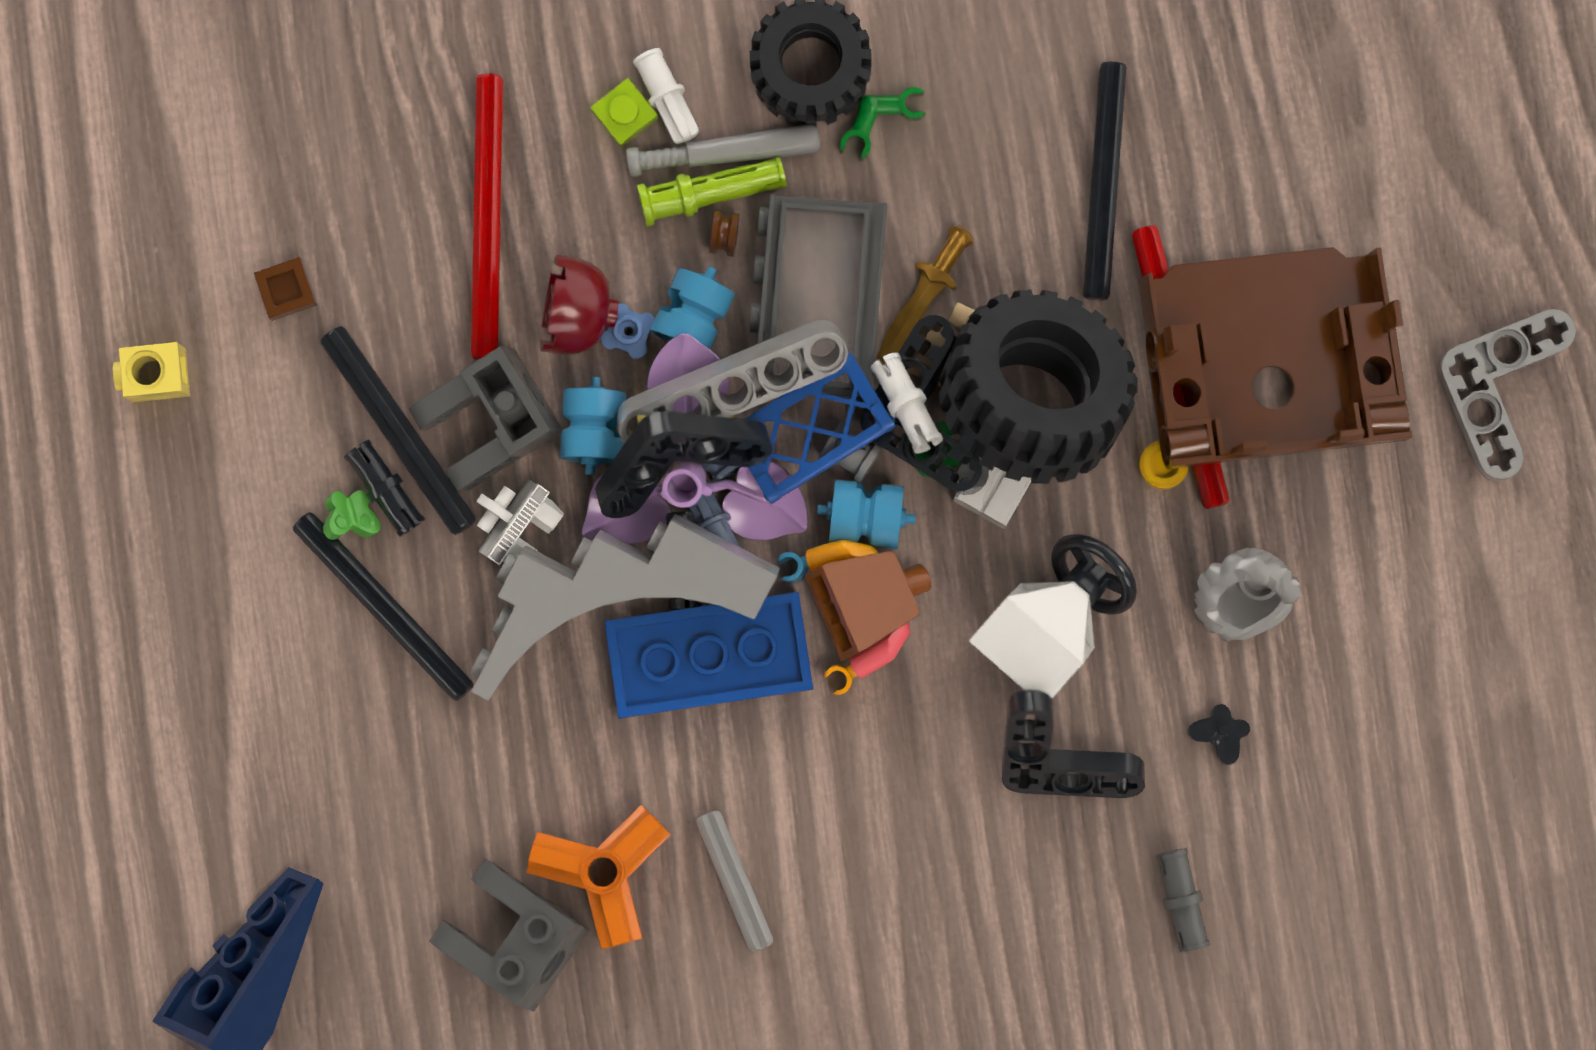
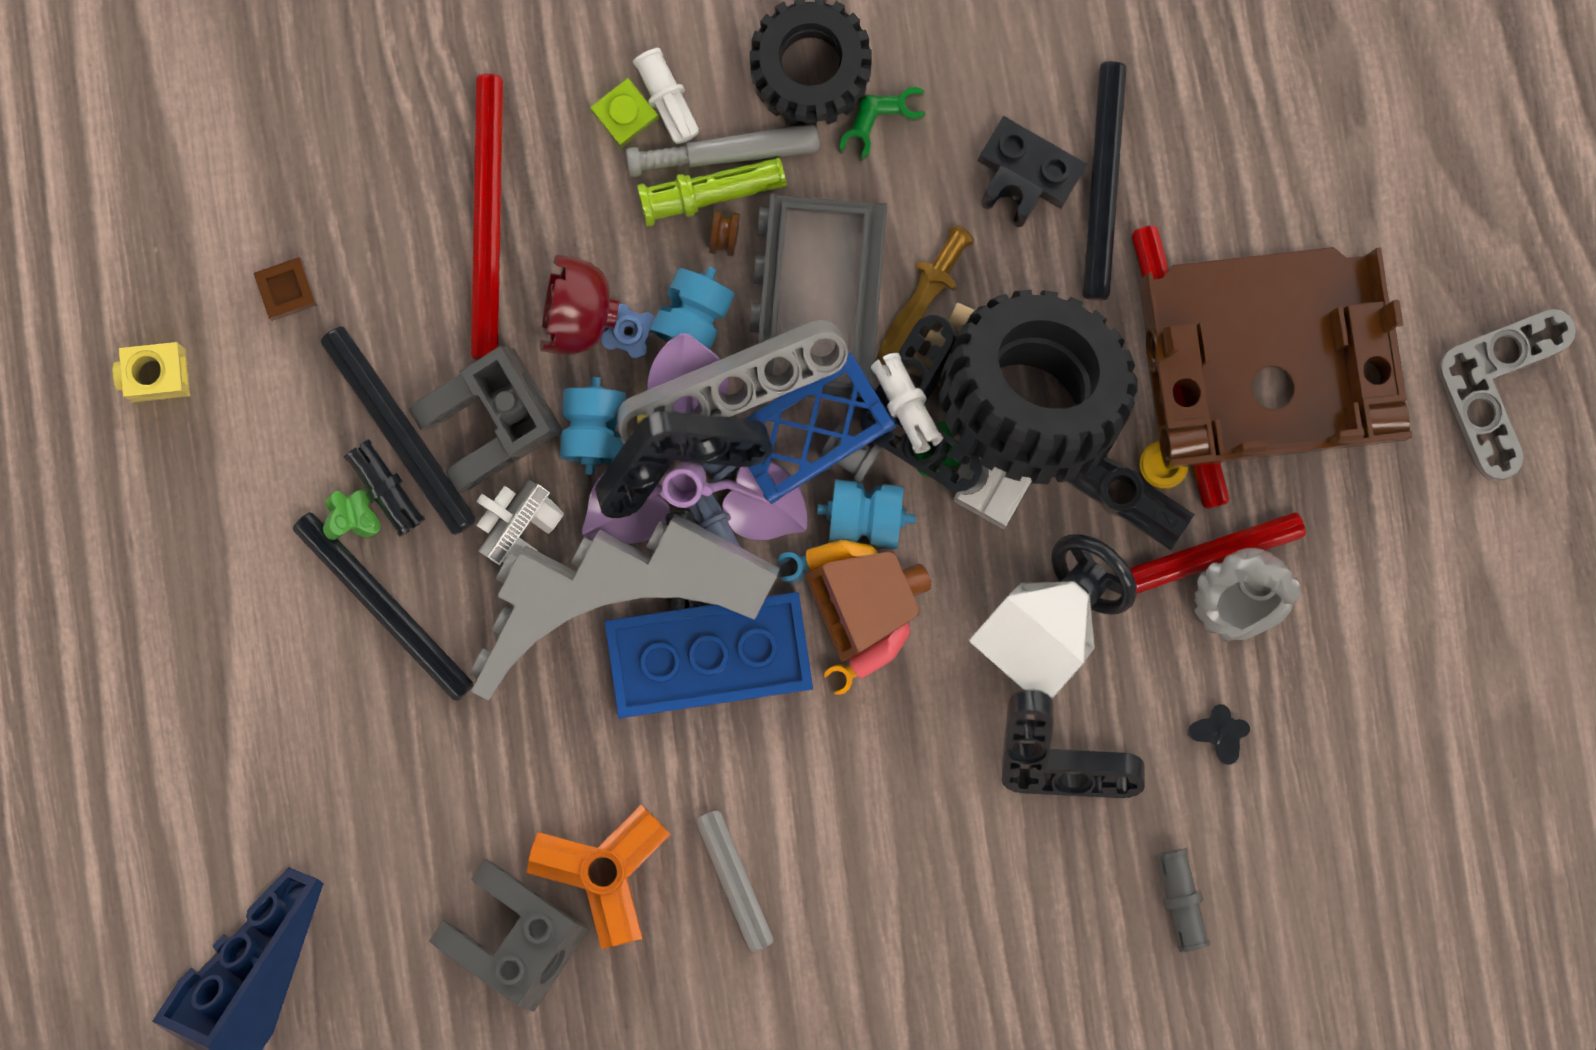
none -> black plate [978,116,1087,227]
none -> black piece [1065,457,1195,550]
none -> red axle [1130,512,1306,594]

